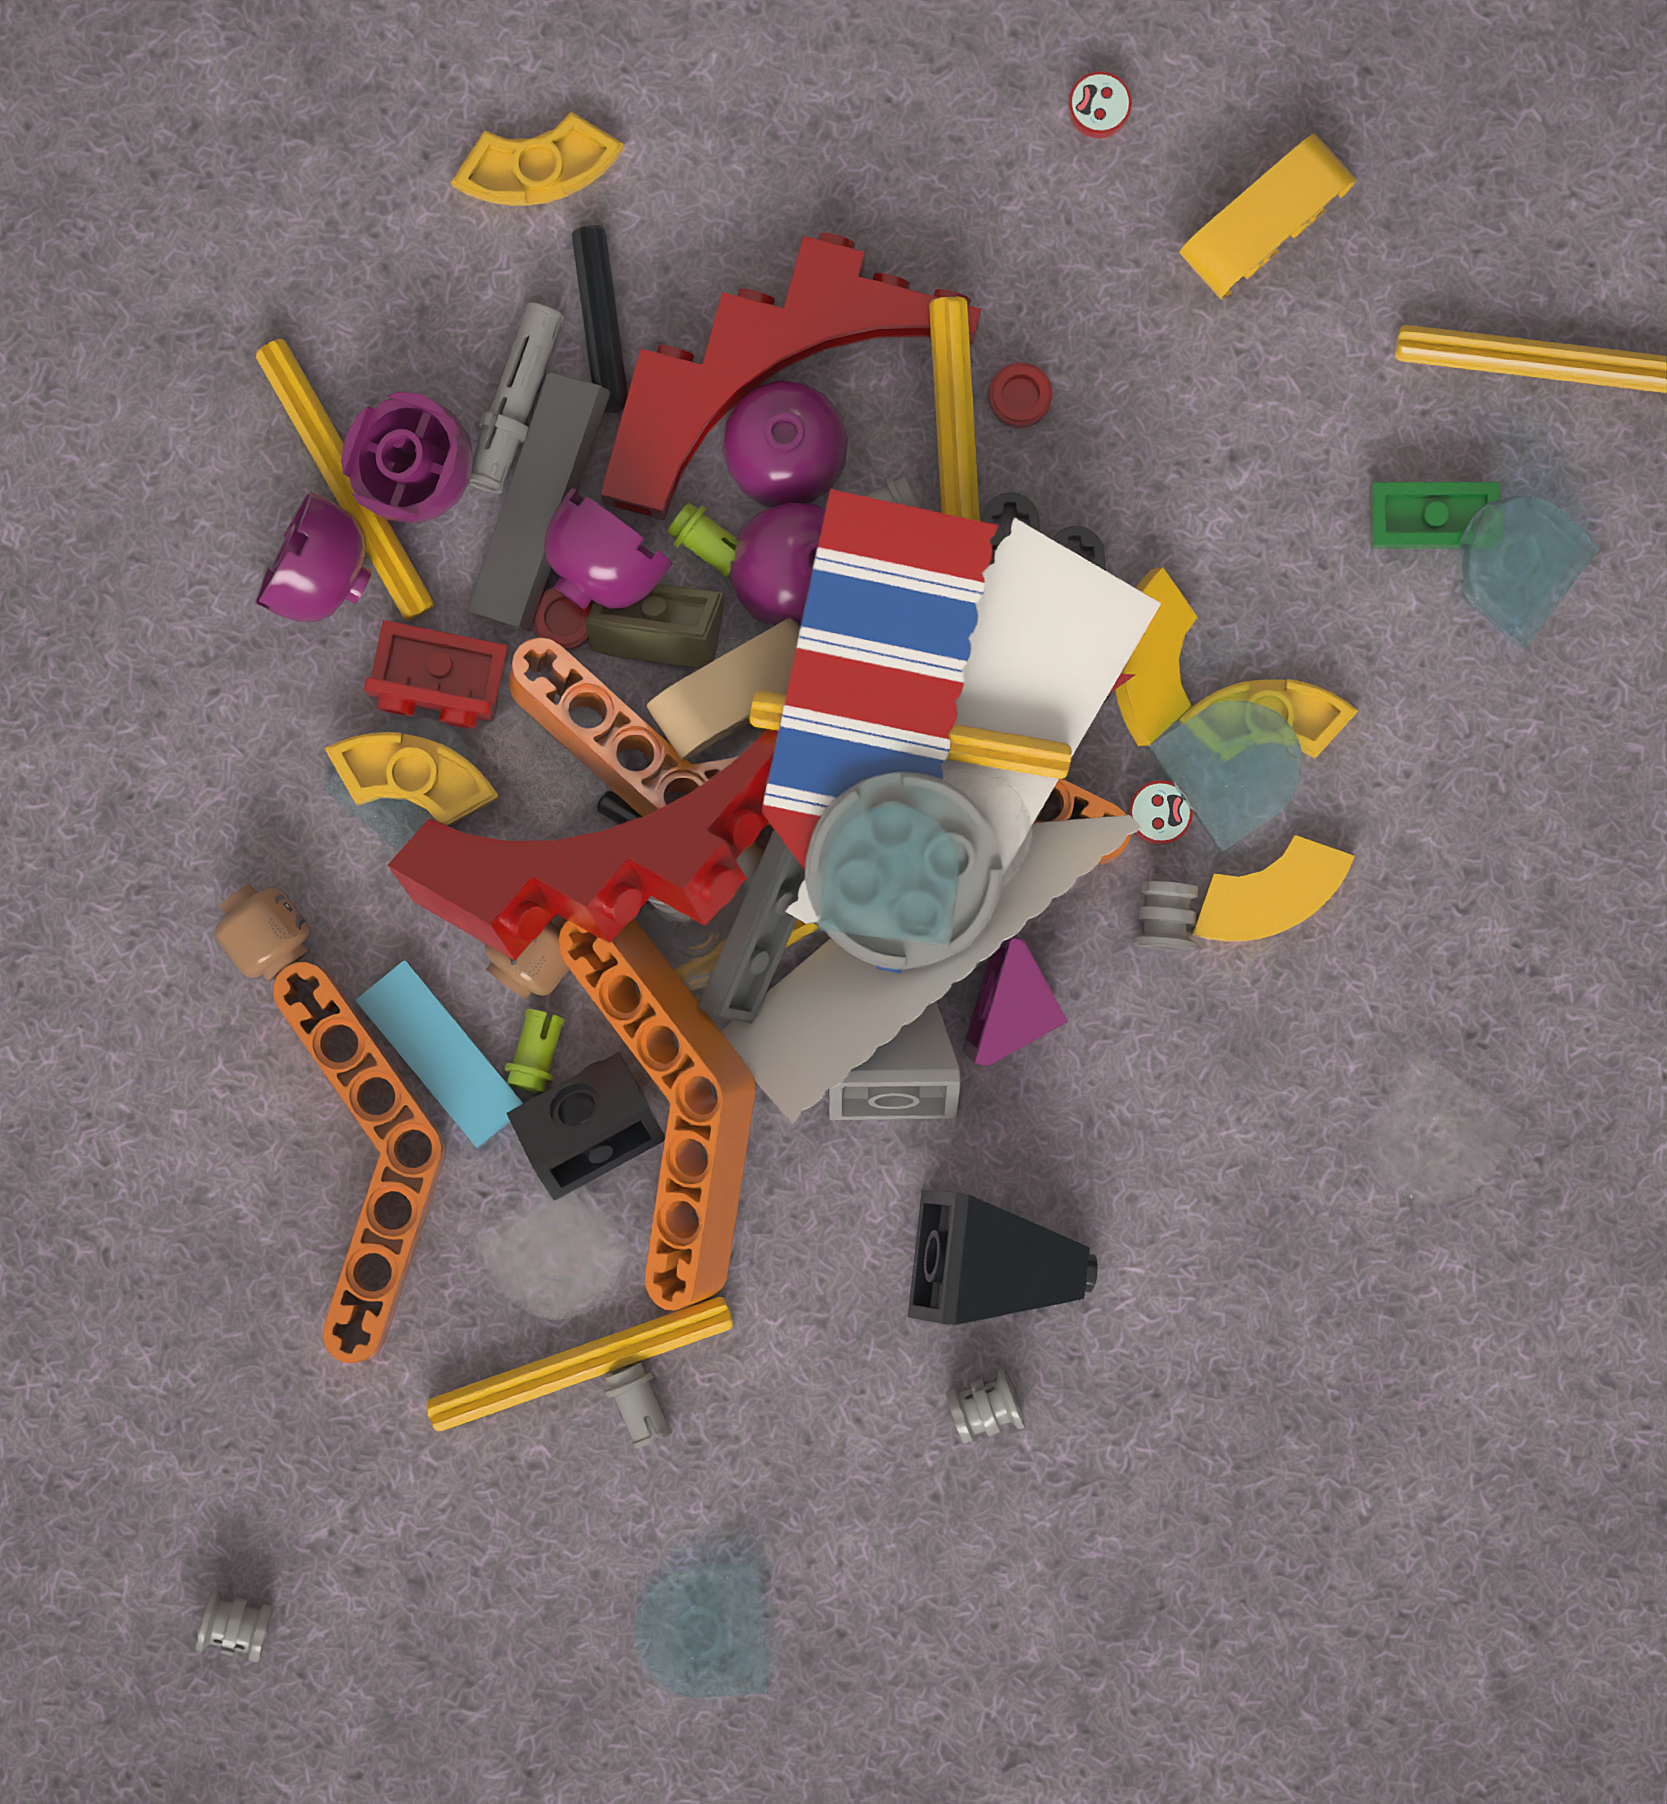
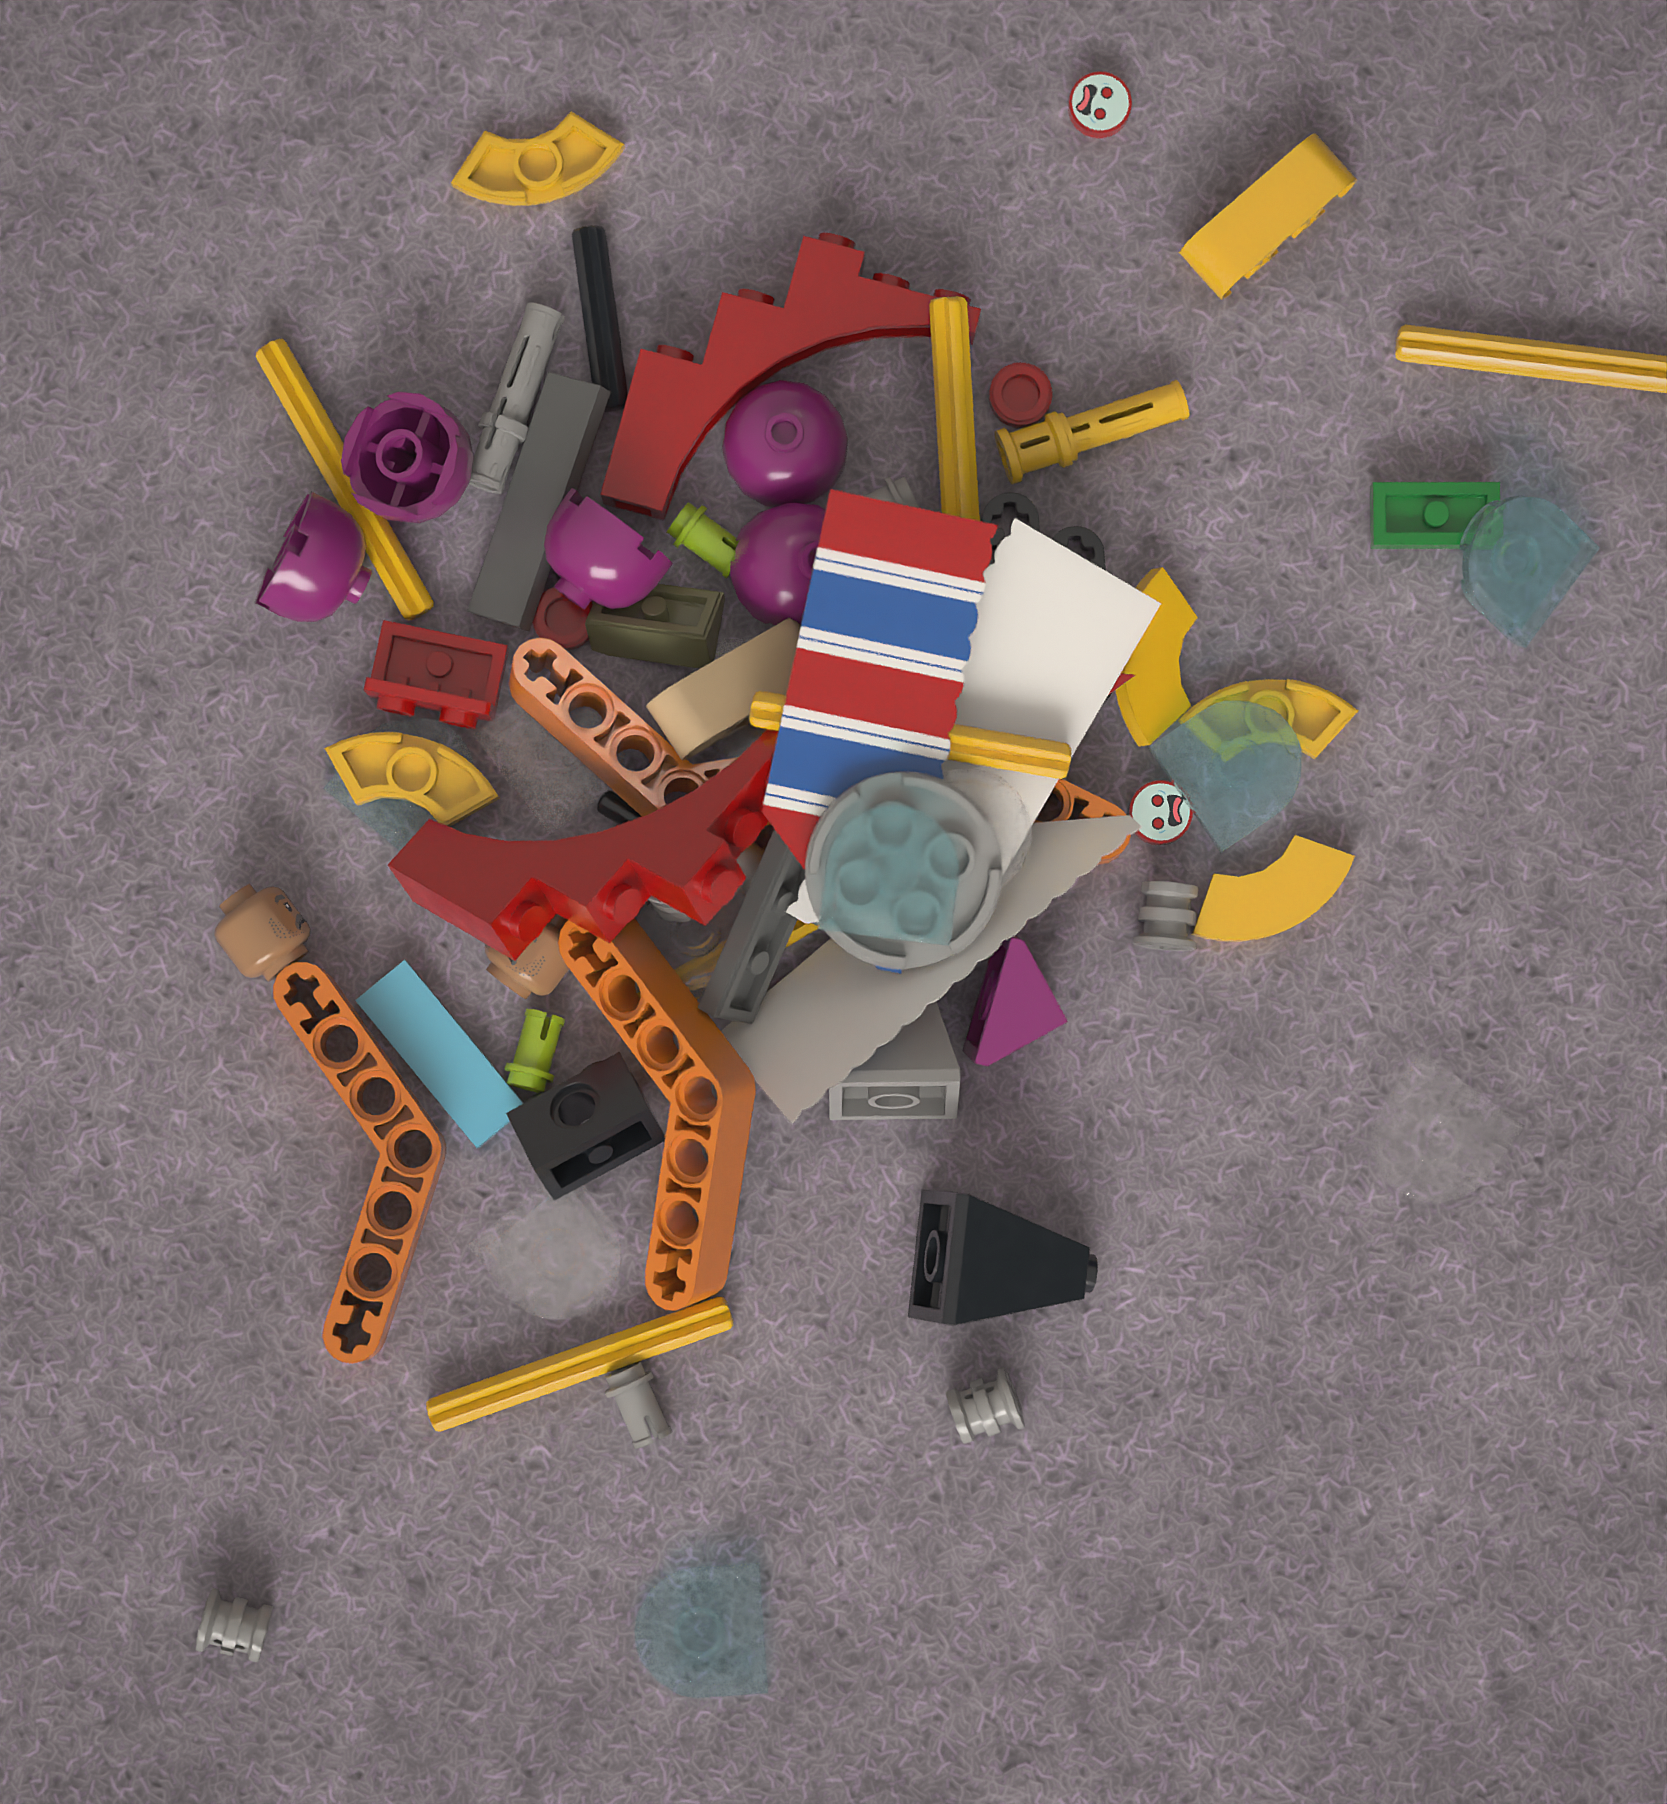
none -> yellow pin [994,380,1190,485]

